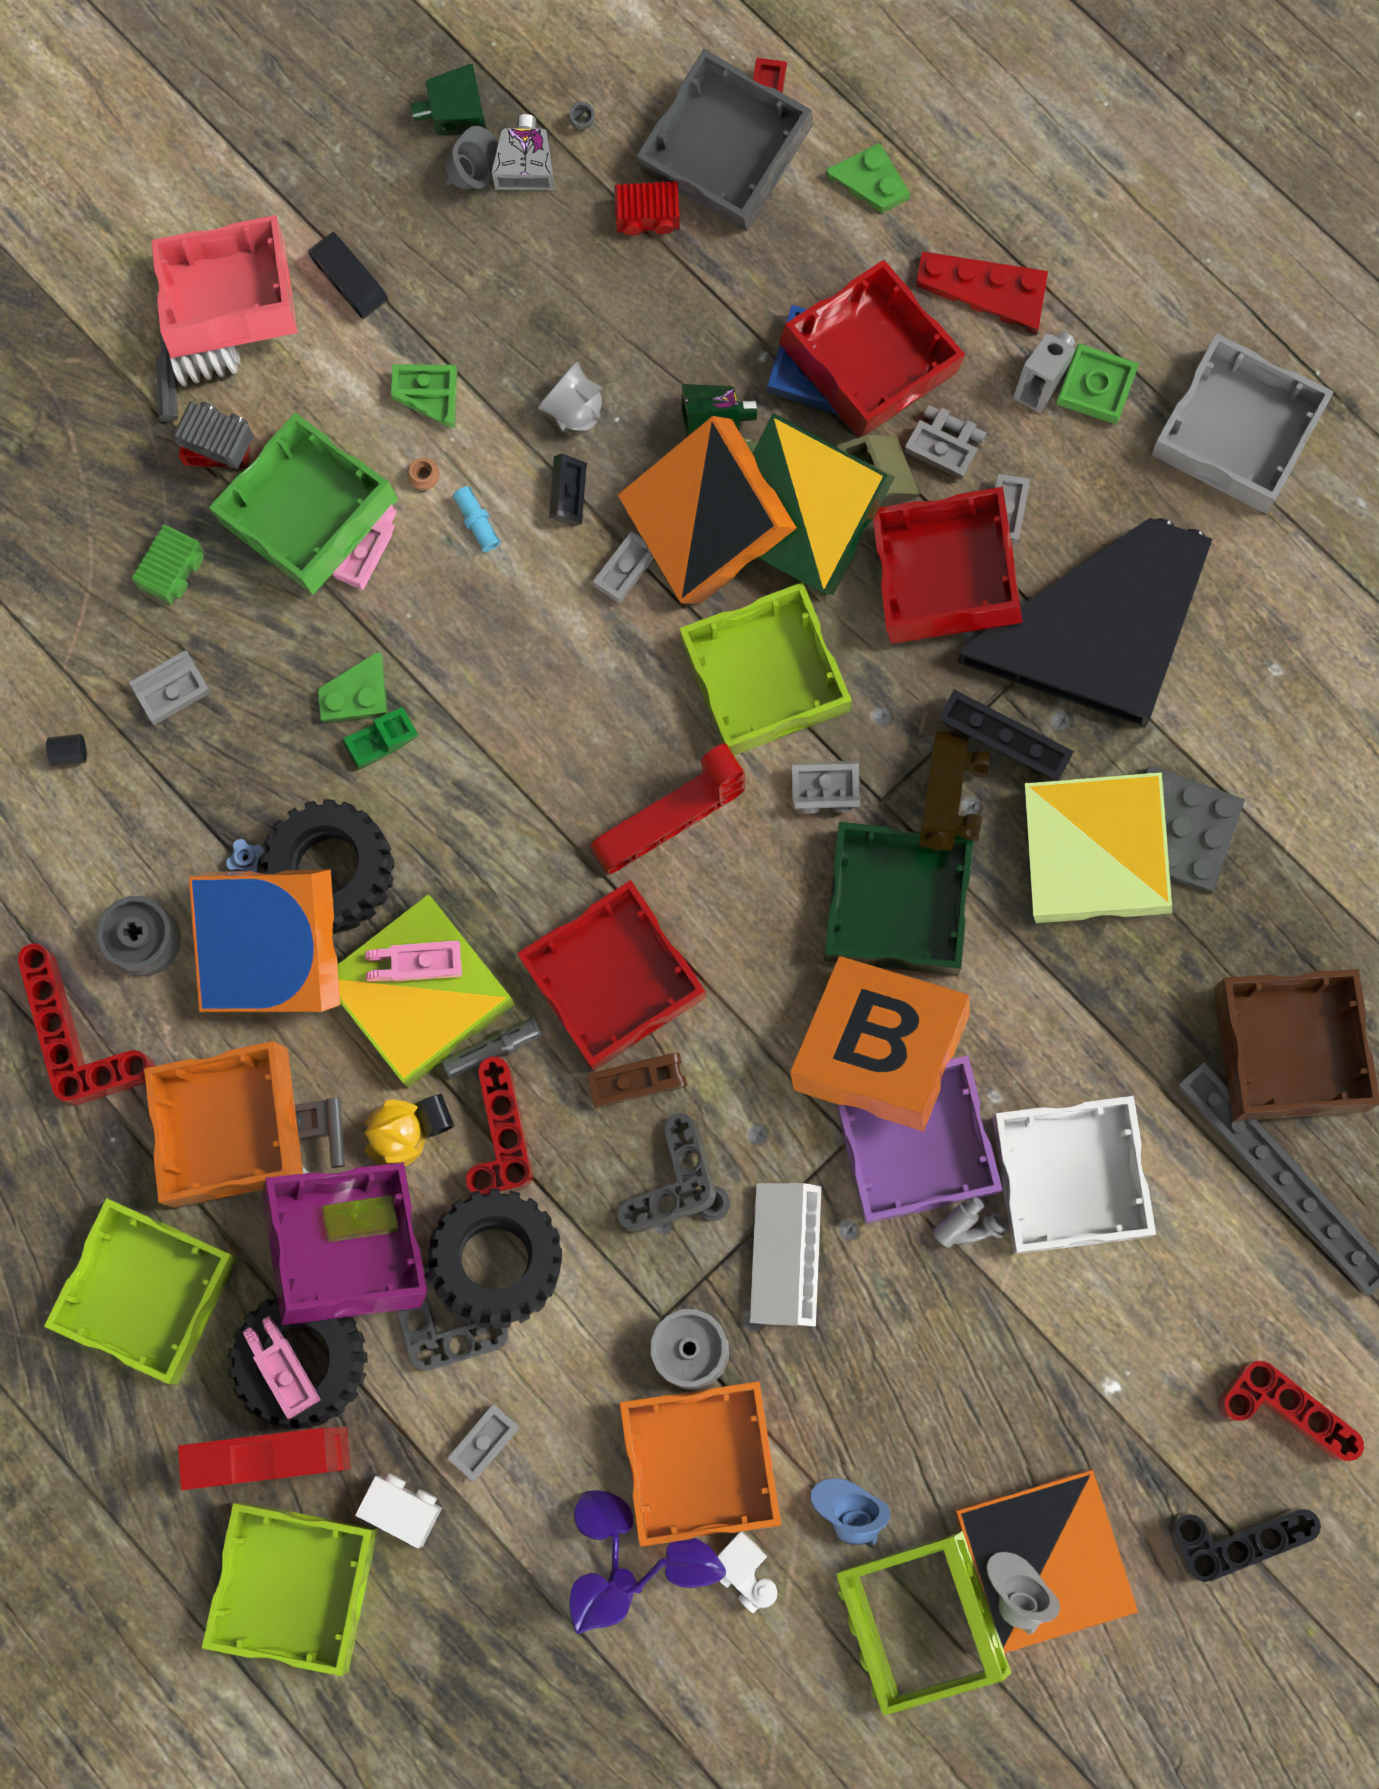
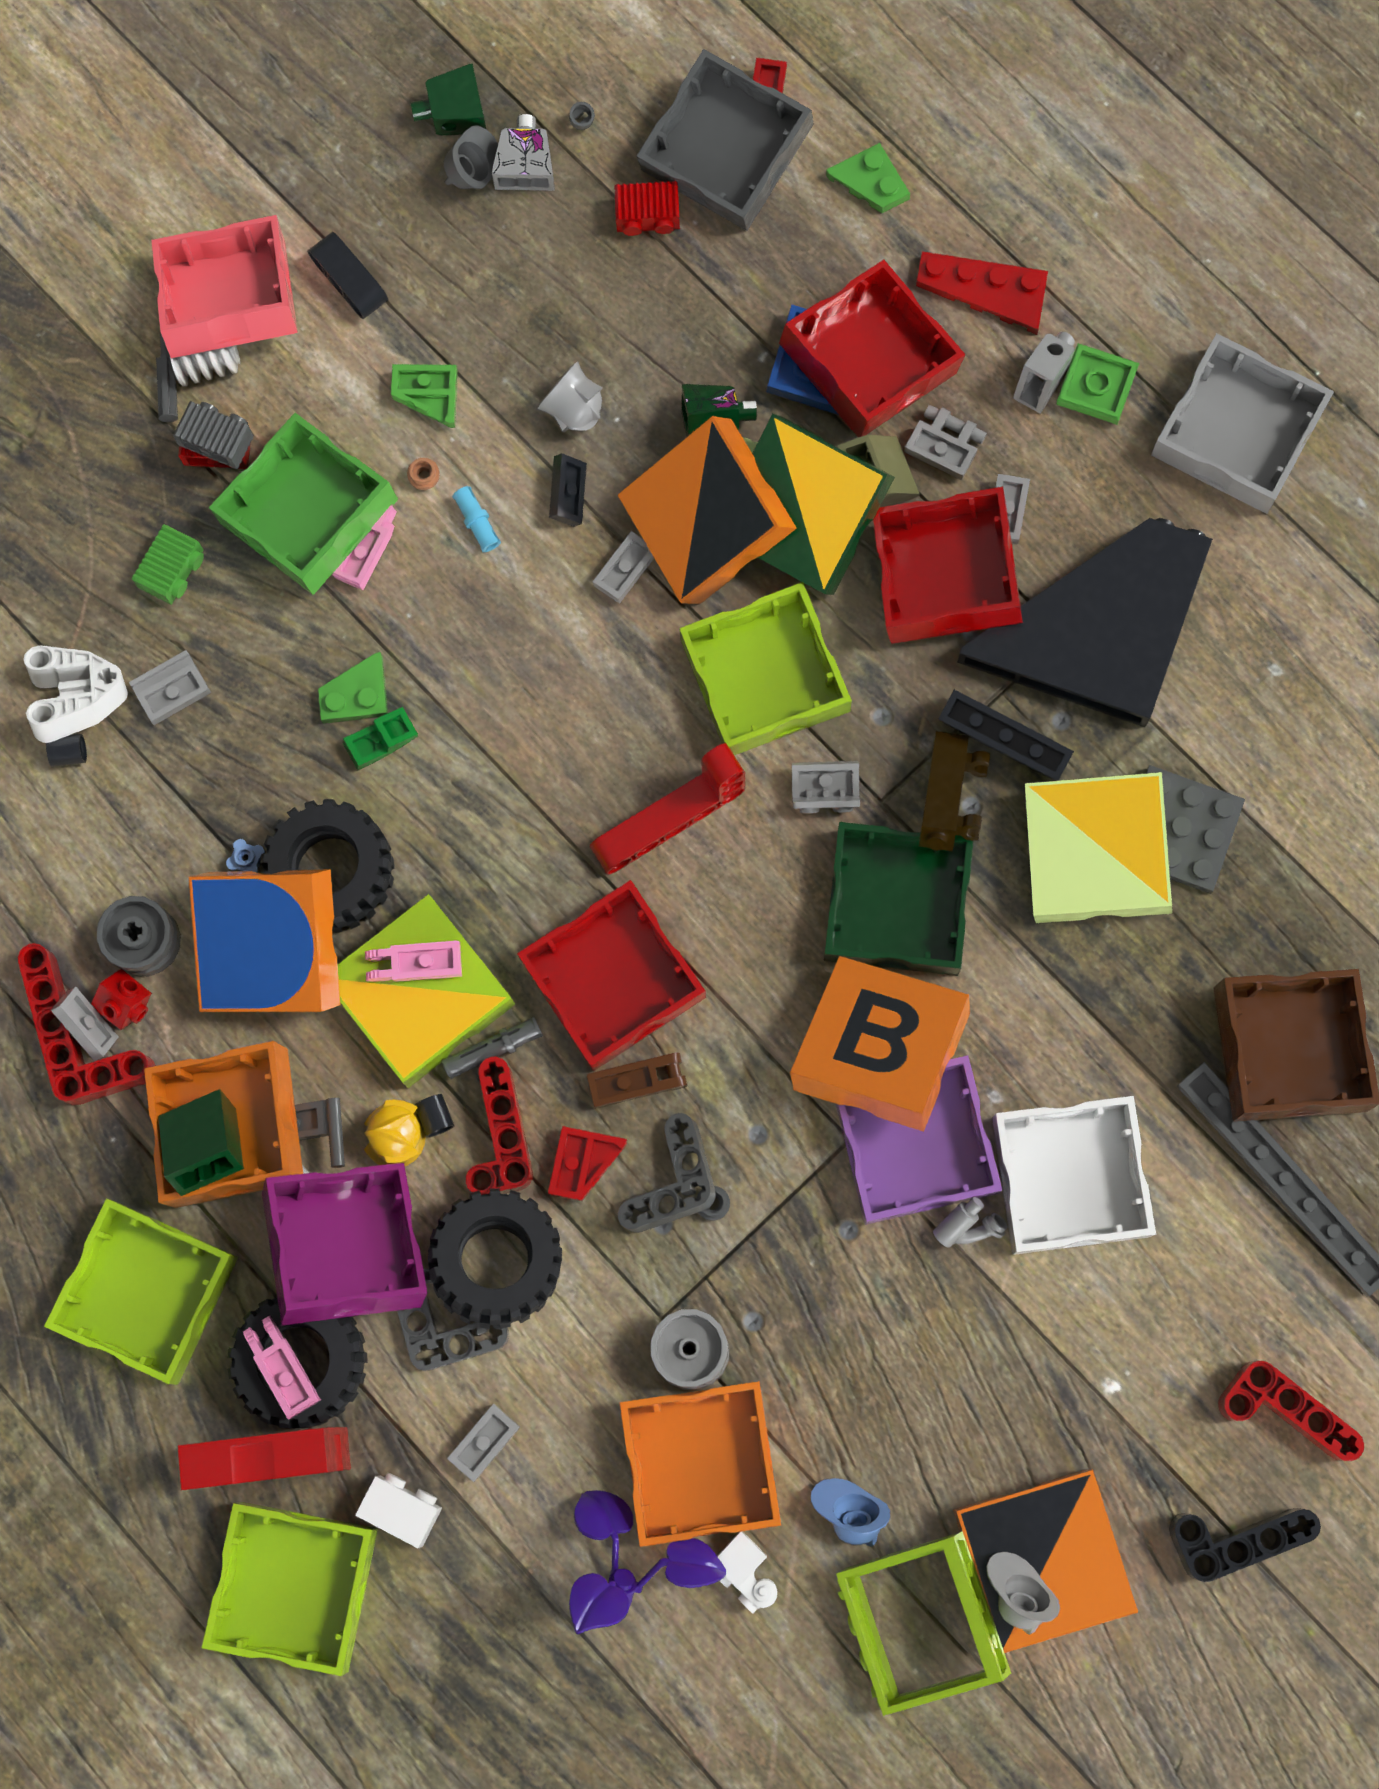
clear neon green plate [322,1195,398,1242] -> none
white brick [750,1183,821,1326] -> none
none -> white connector [24,646,128,743]
none -> light grey plate [51,987,119,1061]
none -> red brick [91,969,152,1030]
none -> dark green brick [158,1089,244,1196]
none -> red wing [548,1126,627,1201]

